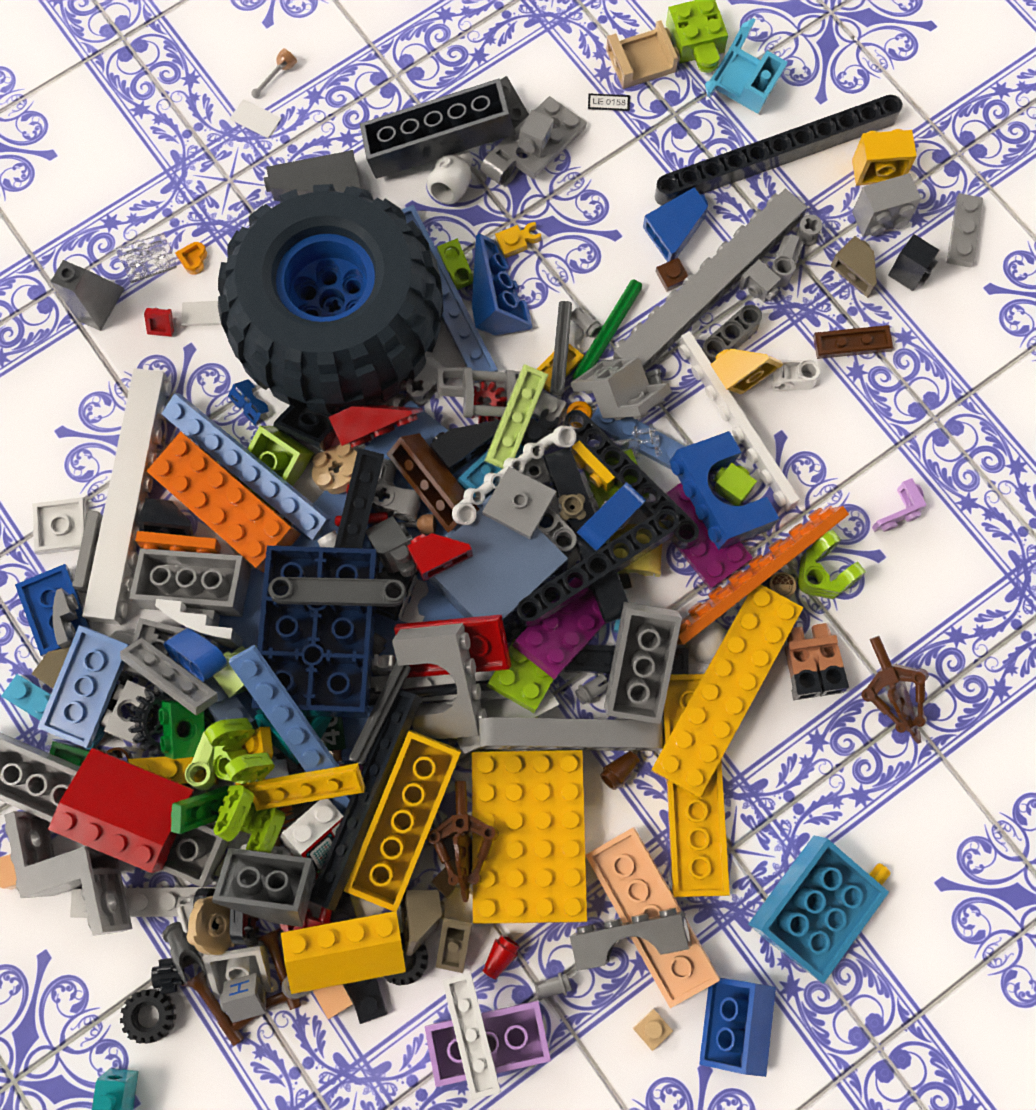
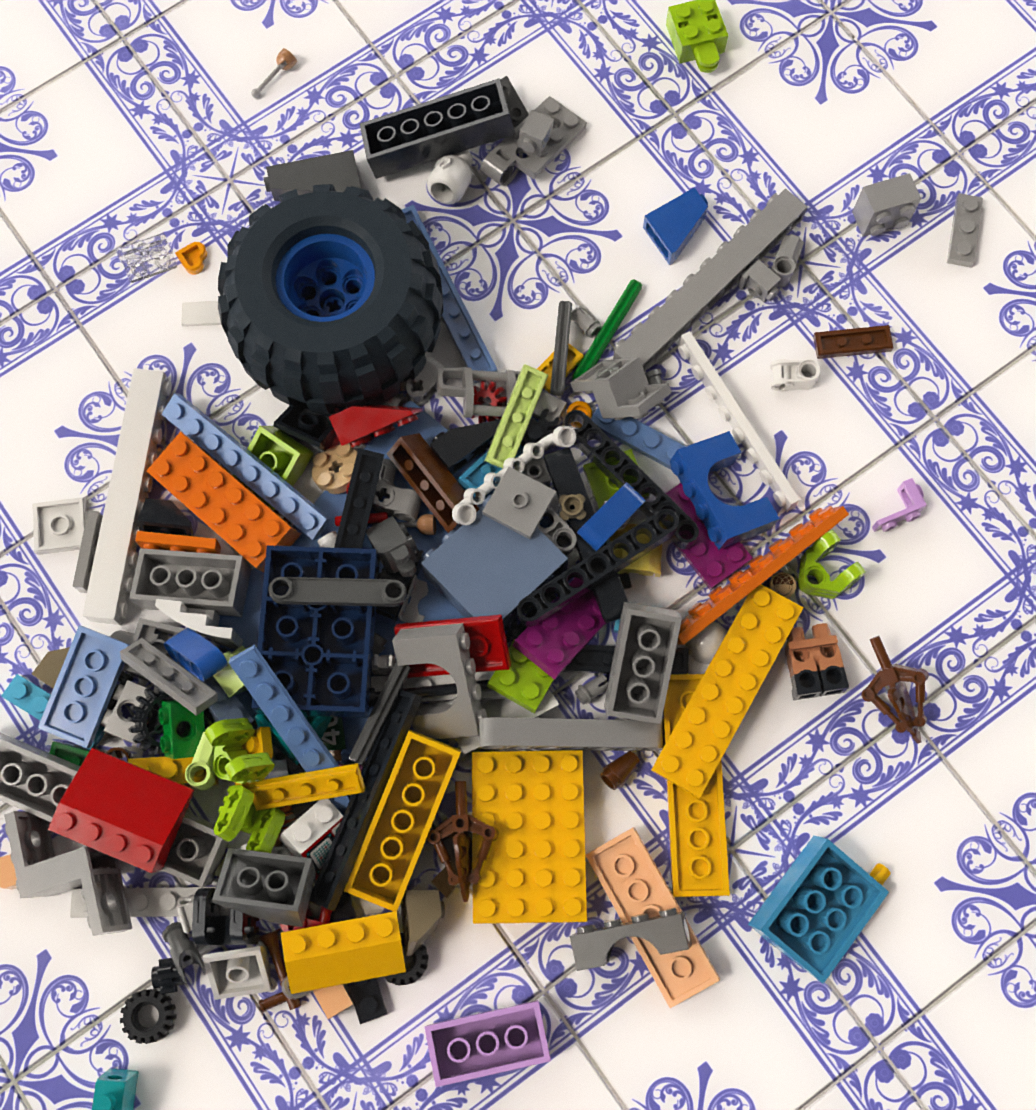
blue plate [15,564,91,658] -> none
dark grey slope [50,260,124,331] -> none
light grey slope [53,588,78,648] -> none
red tile [144,307,174,337] -> none
green plate [171,785,229,834] -> none
reddish brown piece [182,971,261,1047] -> none
tan plate [187,896,235,955] -> none
light grey brick [219,973,267,1023] -> none
blue piece [228,379,269,426] -> none
white sticker [229,99,281,138] -> none
red slope [407,533,473,581] -> none
dark tan slope [435,918,472,973] -> none
lime leg [437,238,473,290] -> none
white plate [442,972,501,1100] -> none
blue wedge [472,233,533,336] -> none
red cone [482,934,520,980] -> none
yellow plate [495,222,541,259] -> none
light grey pin [534,972,572,1001] -> none
yellow plate [571,441,615,492] -> none
sticker [588,93,630,111] -> none
clear piece [595,424,662,459] -> none
tan panel [606,20,680,89] -> none
tan plate [632,1009,673,1051] -> none
black beam [654,94,903,206] -> none
reddish brown plate [655,258,688,292] -> none
blue slope [699,978,776,1077] -> none
dark grey beam [702,305,762,363] -> none
medium azure piece [705,18,788,114] -> none
yellow slope [710,349,783,395] -> none
lime brick [713,463,757,506] -> none
light grey bush [796,214,822,246] -> none
dark tan slope [830,236,877,298] -> none
yellow brick [852,129,917,186] -> none
black brick [888,234,940,291] -> none

